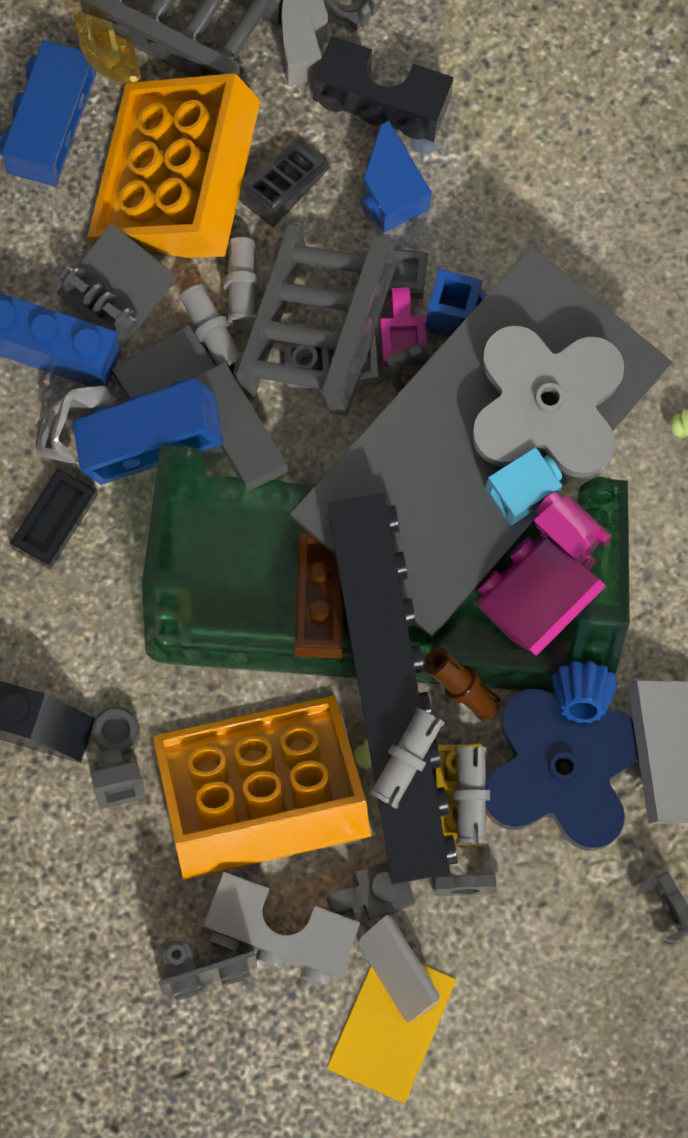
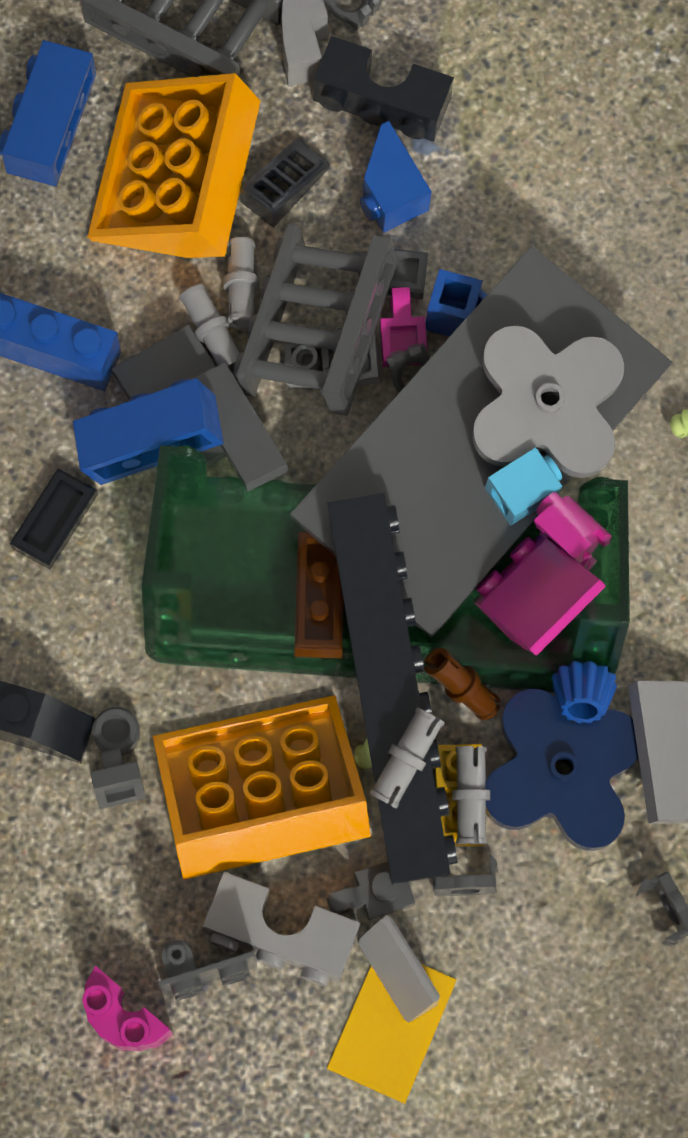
light grey piece [37,386,113,463] -> none
dark grey hinge [57,224,179,347] -> none
clear yellow slope [74,12,141,85] -> none
none -> dark pink cylinder [82,966,173,1052]

